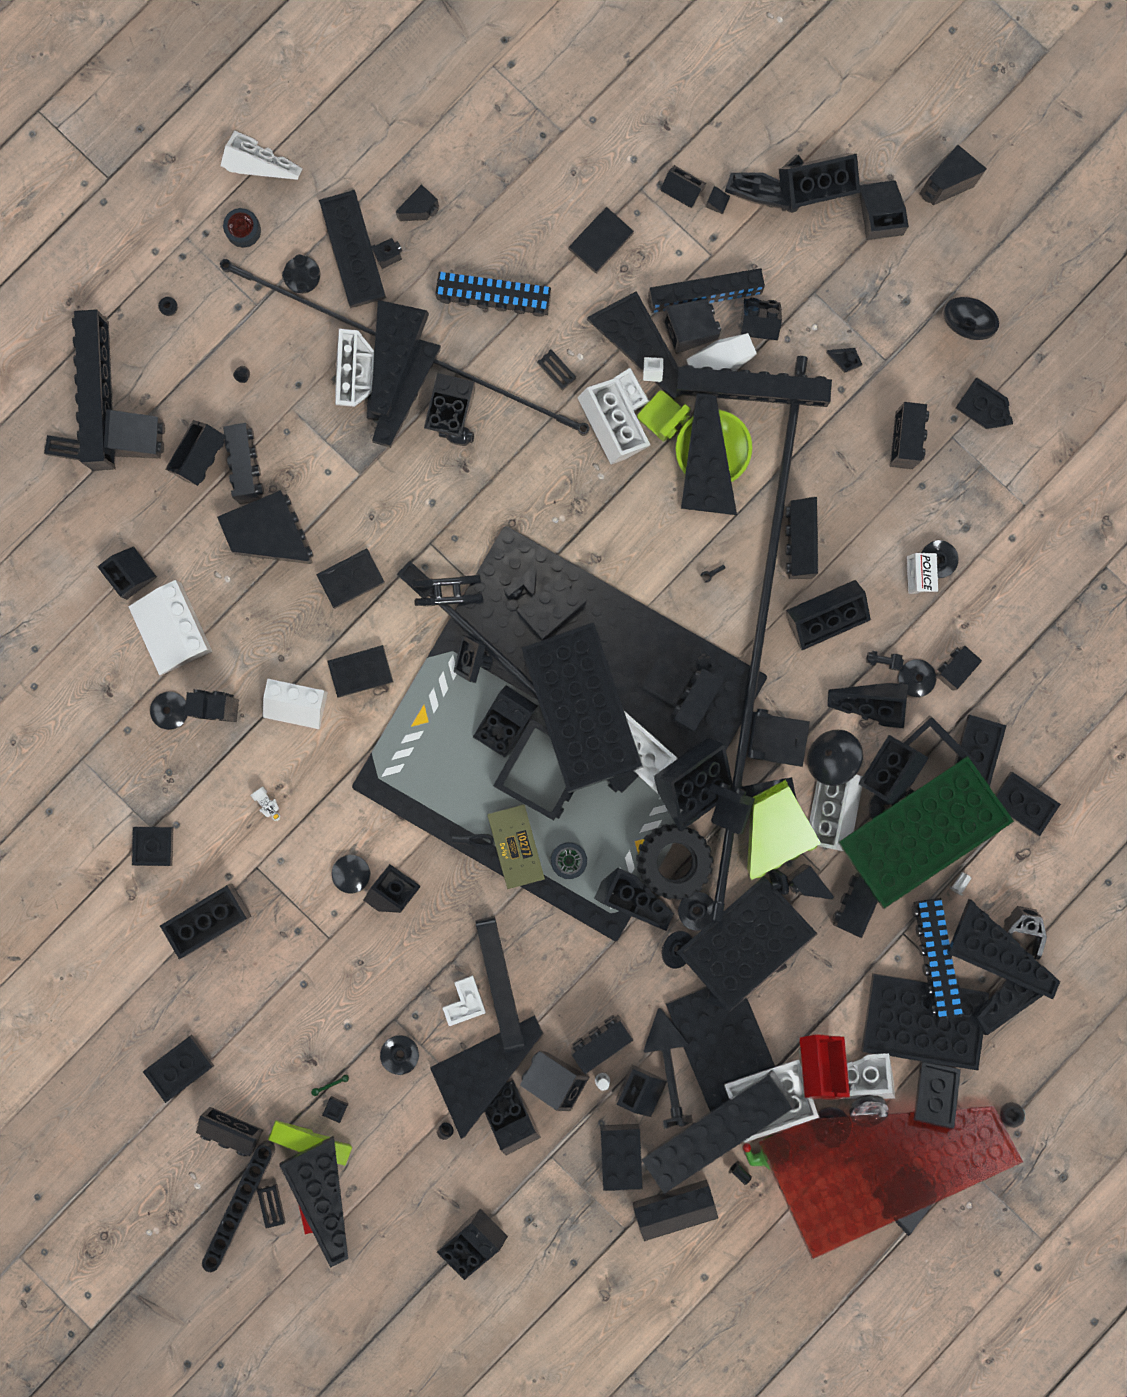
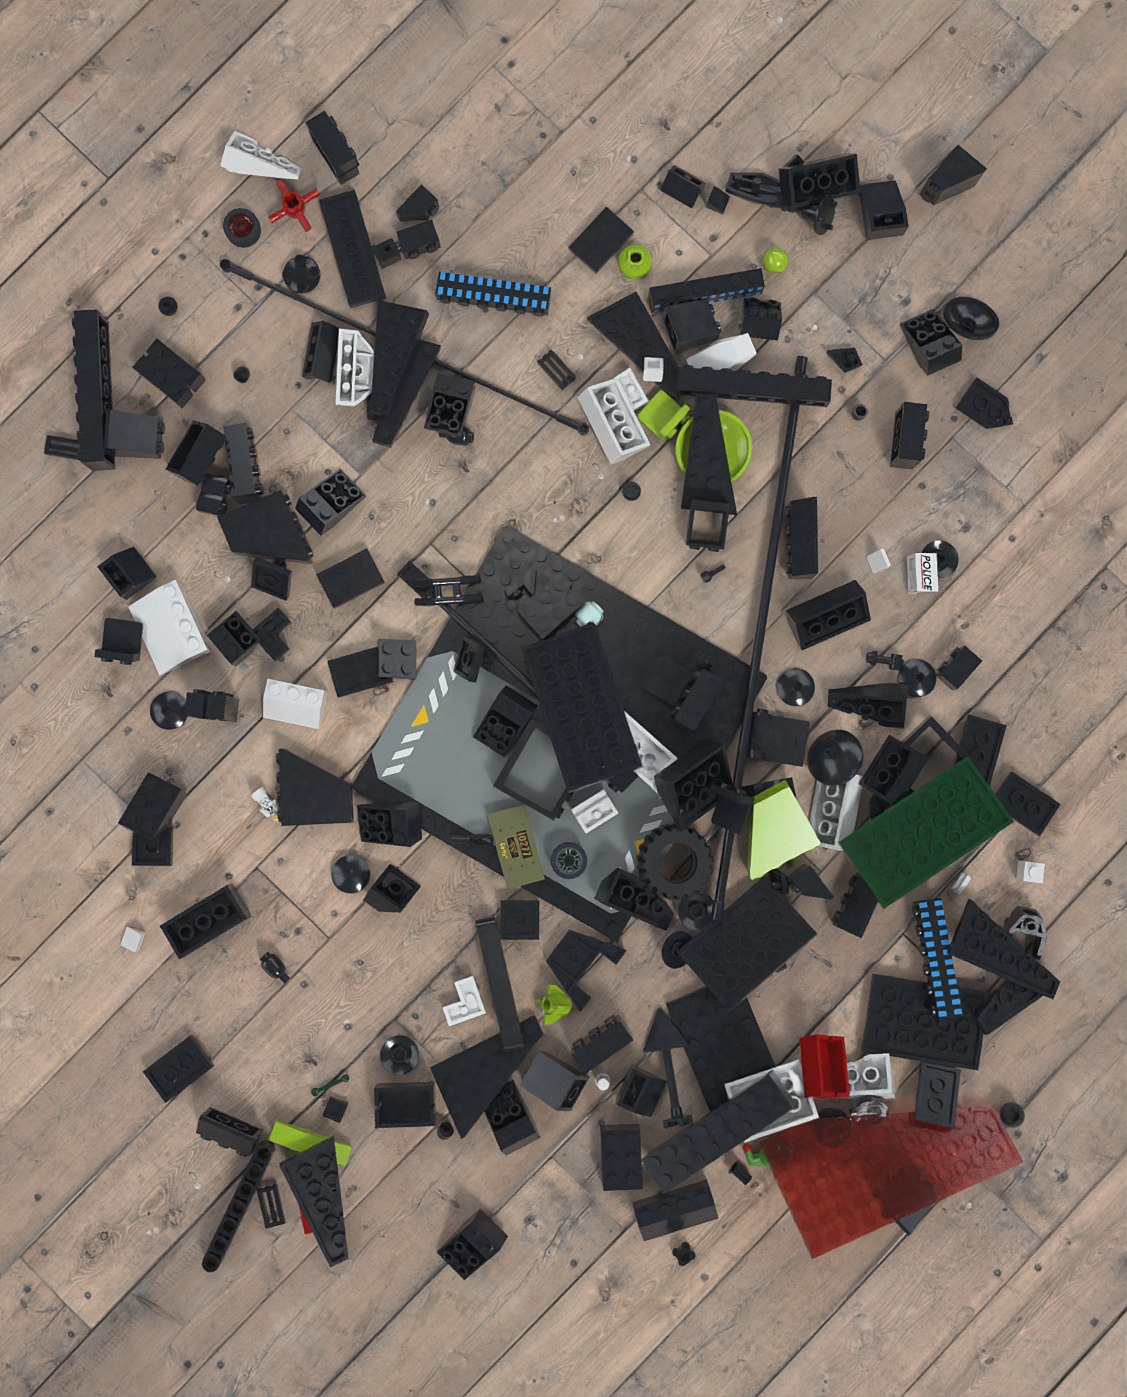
none -> black bracket [94,618,143,665]
none -> black brick [118,772,187,845]
none -> white slope [120,927,145,952]
none -> black piece [132,339,206,409]
none -> black brick [196,473,232,517]
none -> black slope [206,611,261,666]
none -> black tile [251,557,292,601]
none -> black plate [253,608,292,662]
none -> black plant [259,952,290,984]
none -> red bar [268,180,320,232]
none -> black slope [276,748,354,826]
none -> black slope [295,469,366,536]
none -> black panel [302,320,340,383]
none -> black piece [305,111,360,185]
none -> black slope [357,801,422,847]
none -> black piece [374,1081,436,1128]
none -> black plate [377,639,416,680]
none -> black brick [396,220,441,259]
none -> black plate [500,900,540,940]
none -> lime brick [535,984,572,1025]
none -> black wing [546,929,626,1012]
none -> white plate [571,790,618,833]
none -> light aqua head [575,601,604,627]
none -> lime piece [618,244,652,279]
none -> black plate [622,482,641,501]
none -> black plate [672,1242,696,1266]
none -> black window [685,497,730,552]
none -> lime piece [762,247,789,273]
none -> black dish [777,668,815,706]
none -> black piece [801,196,837,235]
none -> black hinge [851,404,868,421]
none -> white slope [867,549,891,573]
none -> black slope [900,309,962,376]
none -> white brick [1016,860,1045,883]

